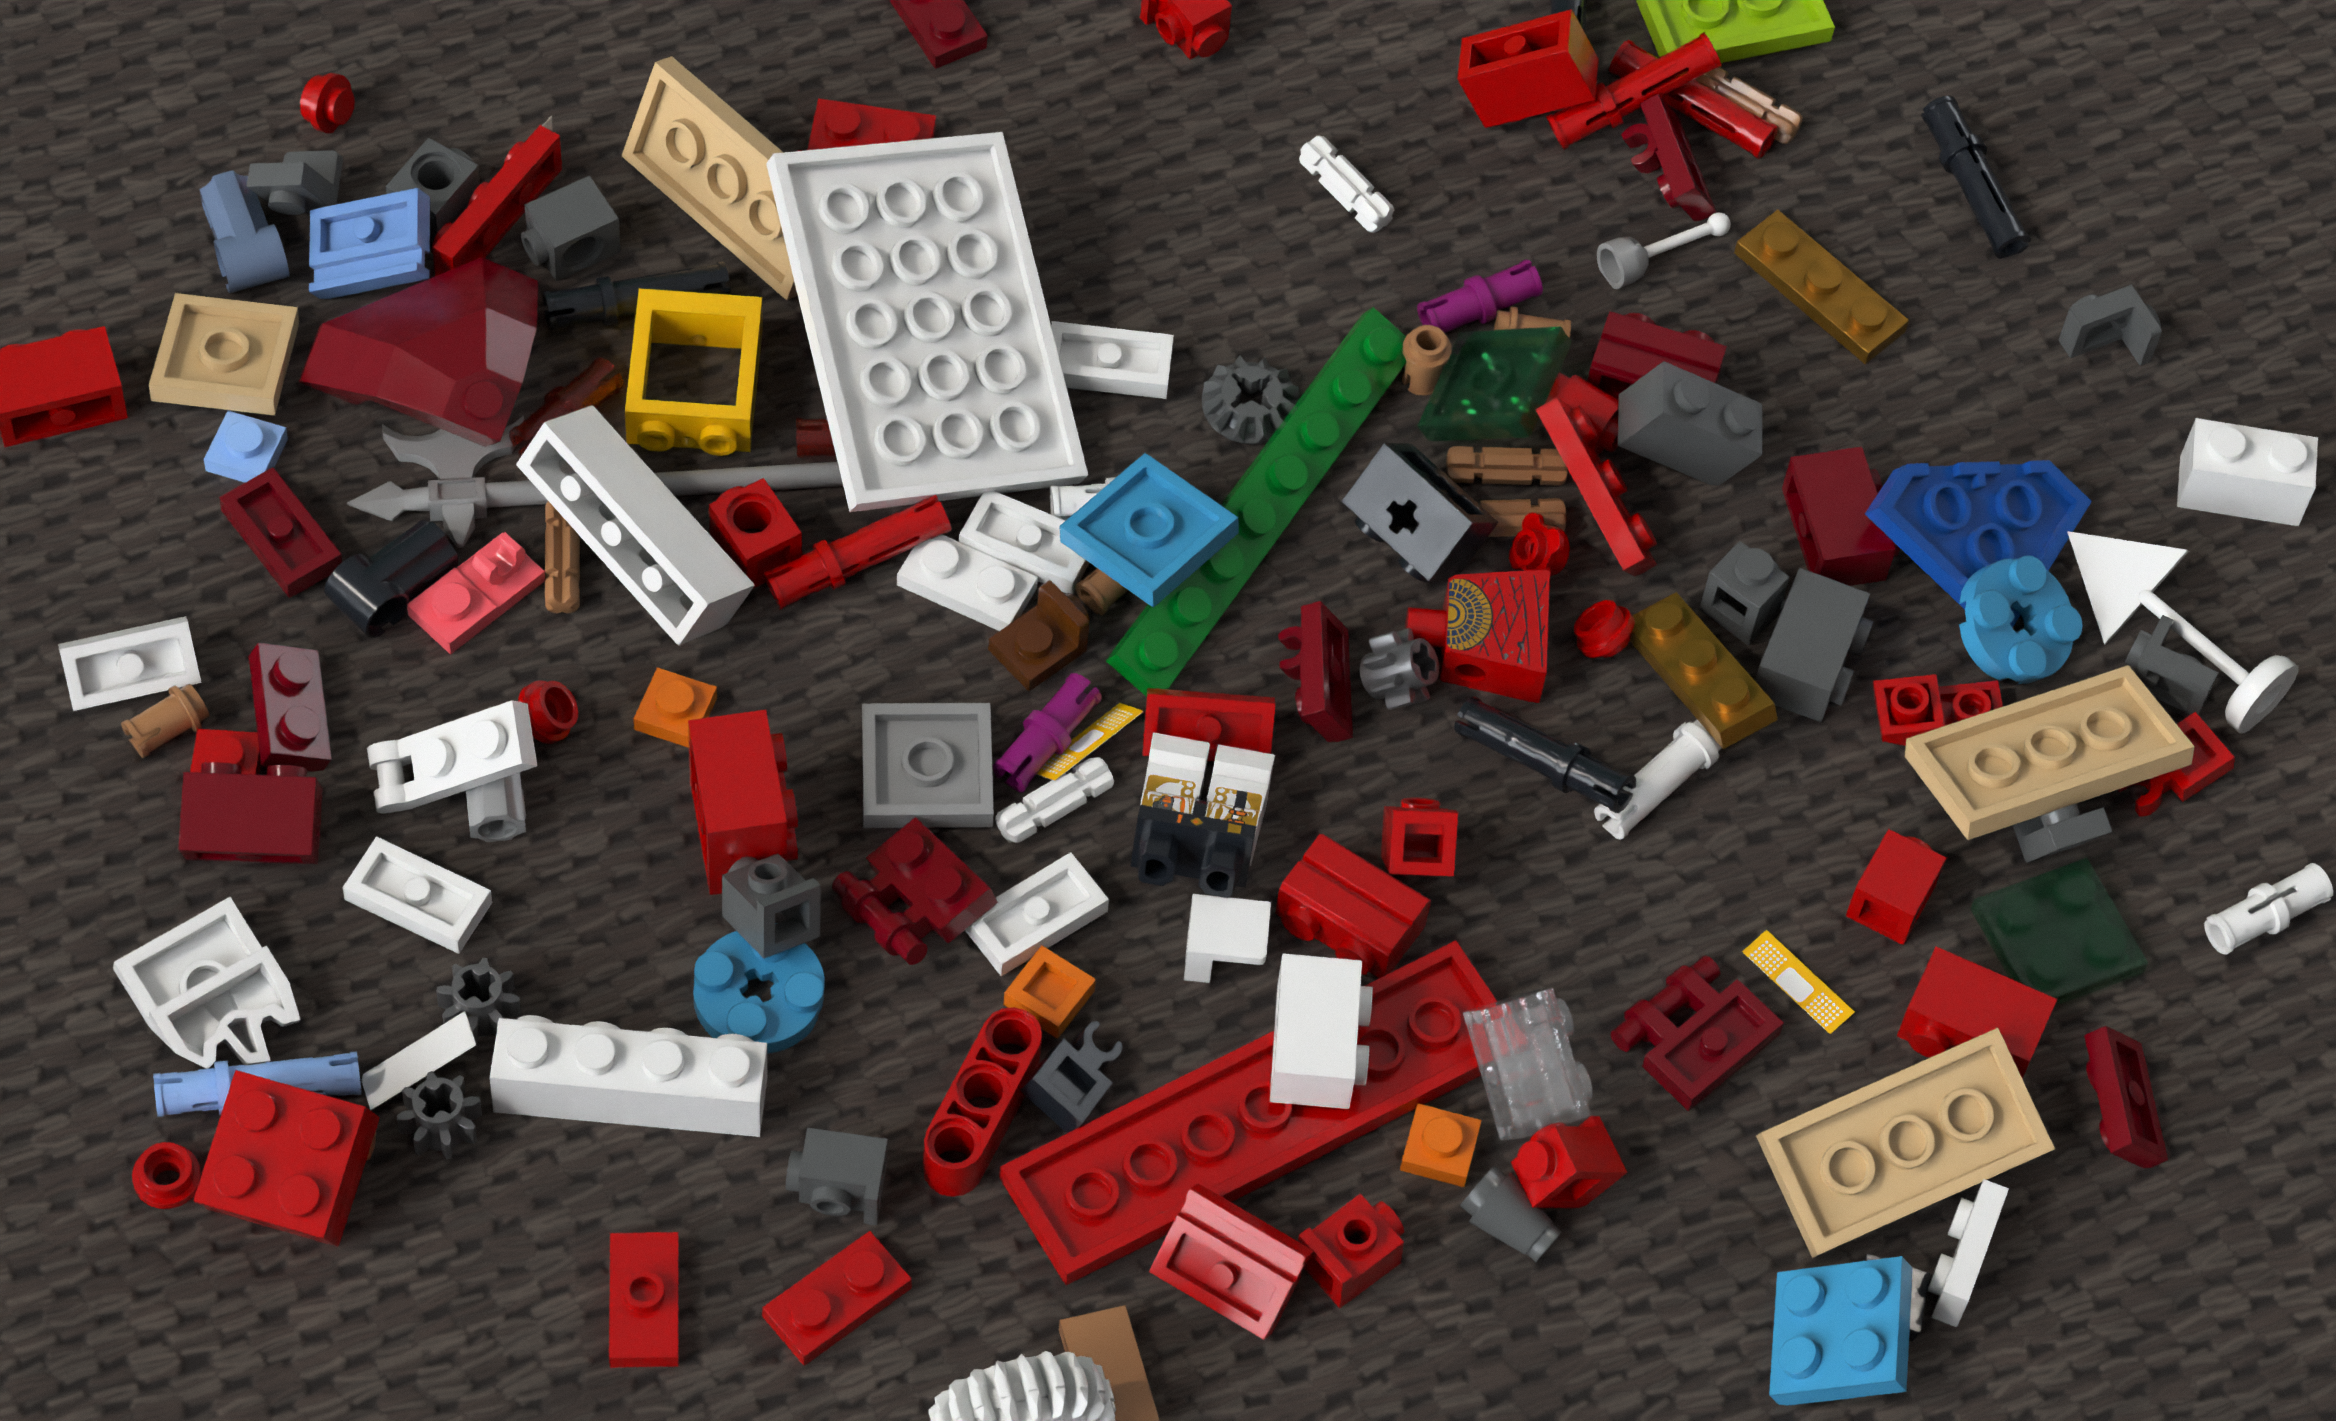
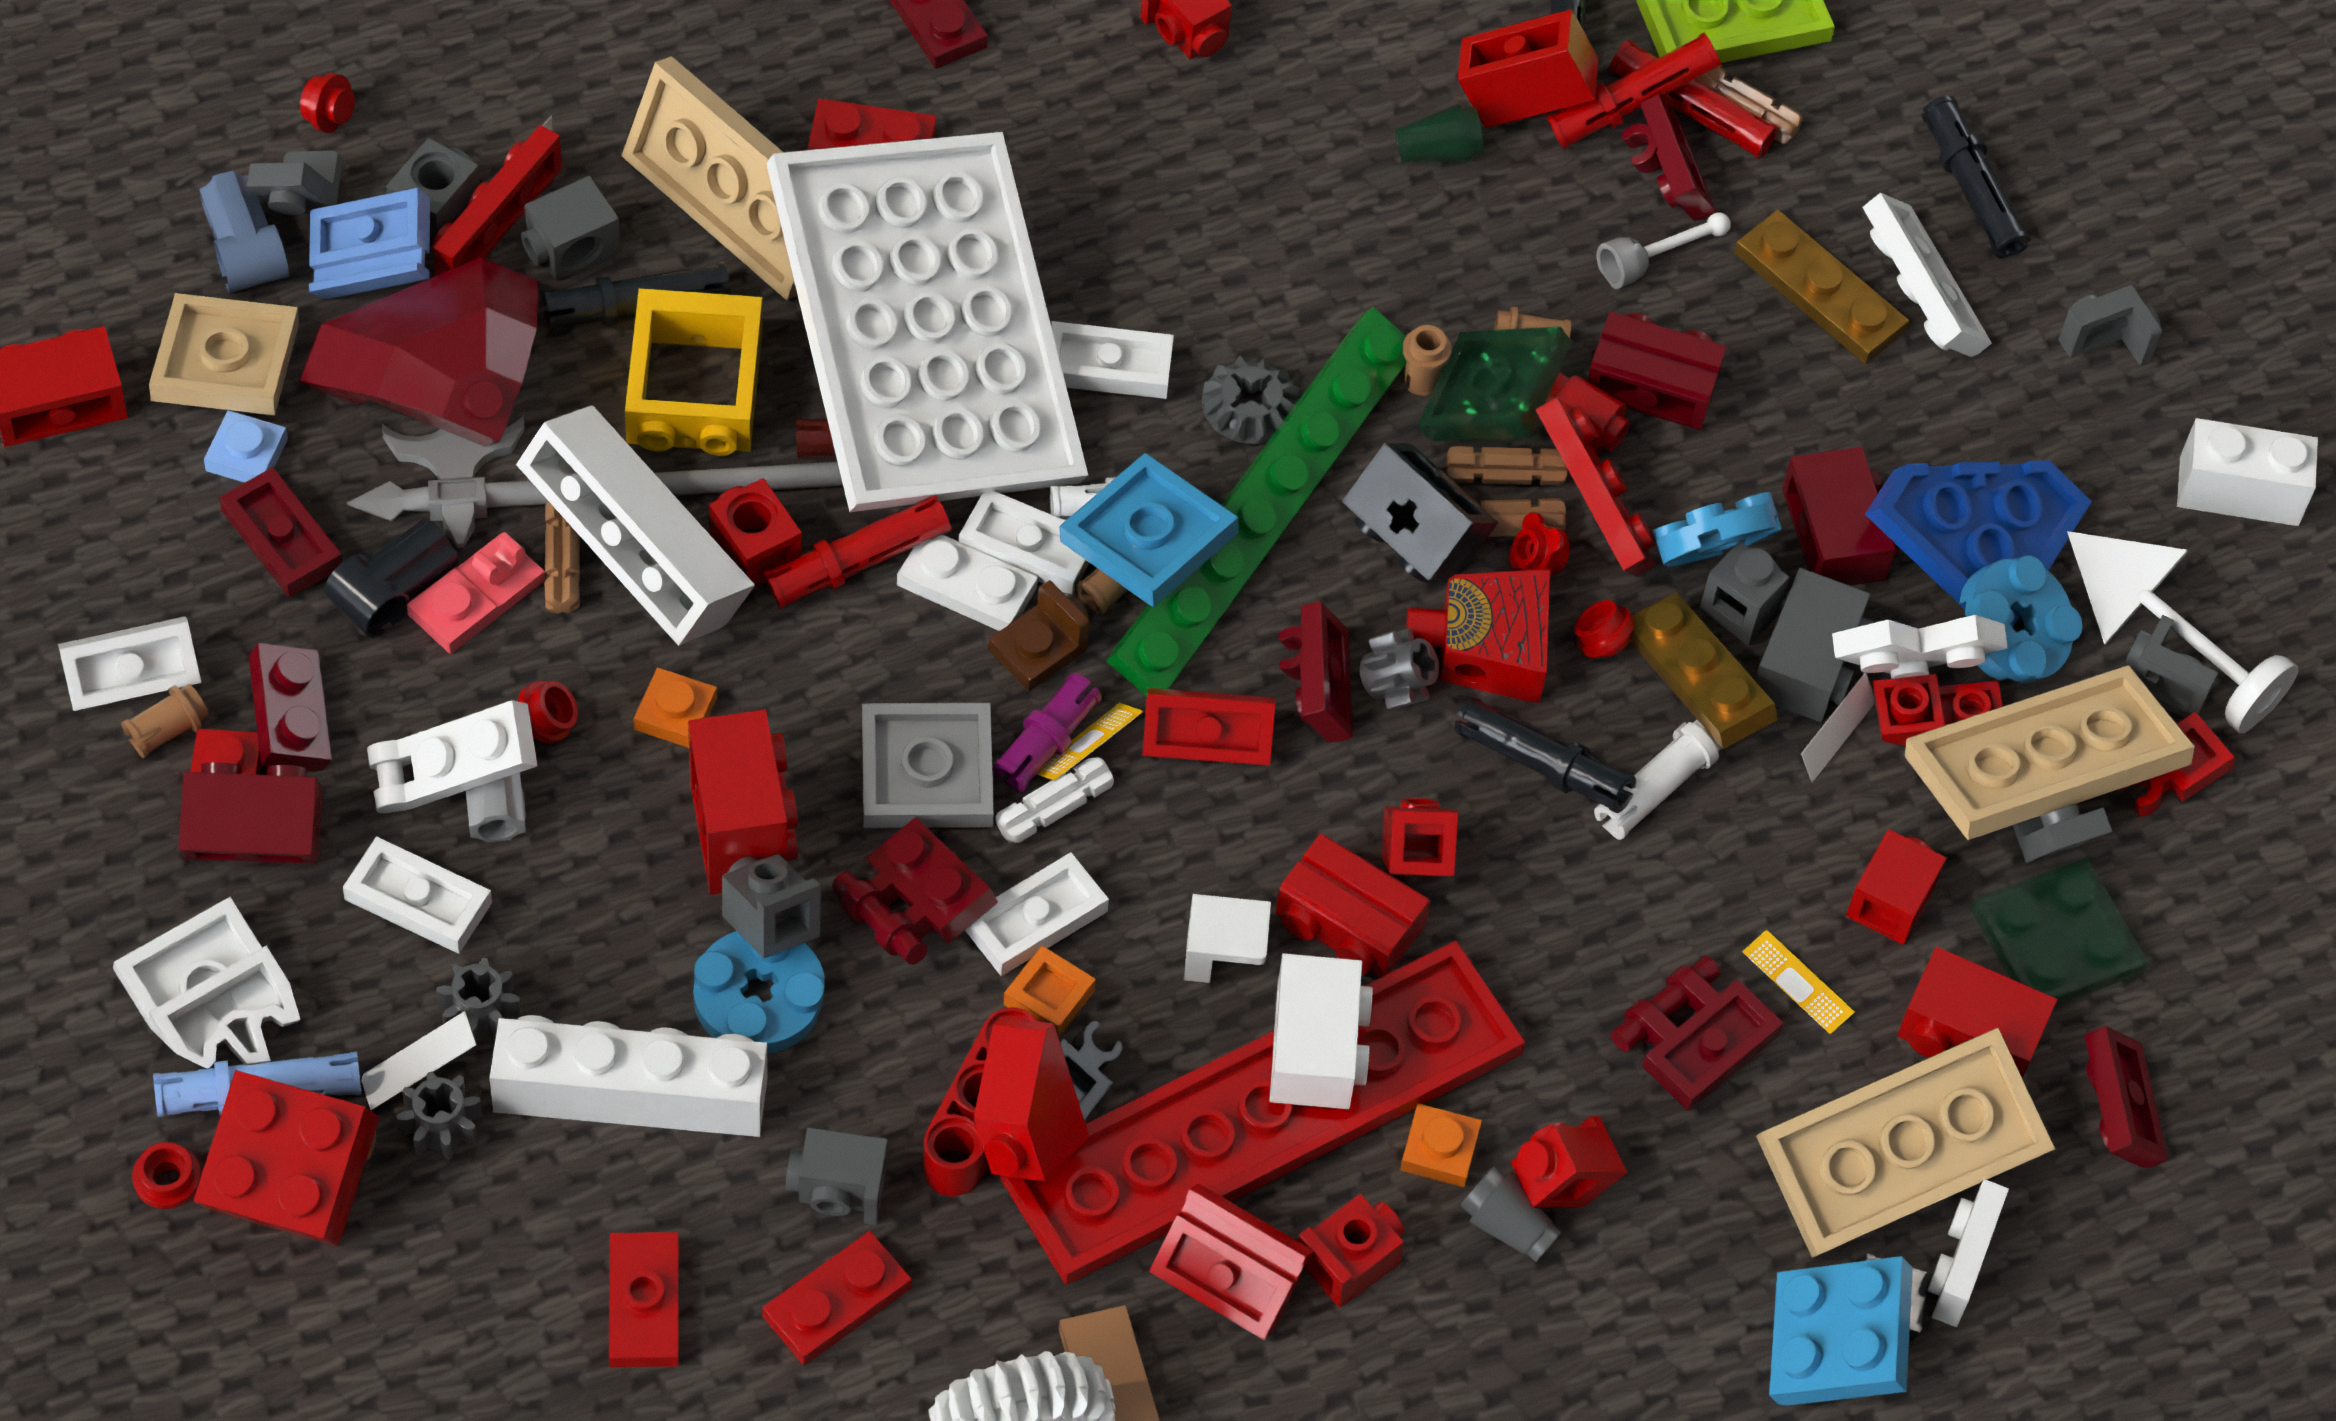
clear red pin [509,357,624,456] -> none
hips [1130,732,1275,898] -> none
white axle [1299,135,1394,233] -> none
magenta pin [1417,259,1543,333] -> none
clear brick [1463,988,1593,1140] -> none
dark grey brick [1618,361,1762,486] -> none
white pin [2204,863,2333,955] -> none
none -> red slope [974,1017,1090,1182]
none -> clear green cone [1394,103,1484,163]
none -> dark azure plate [1652,492,1781,567]
none -> white sticker [1801,673,1875,783]
none -> white plate [1832,615,2008,679]
none -> white plate [1862,193,1992,357]

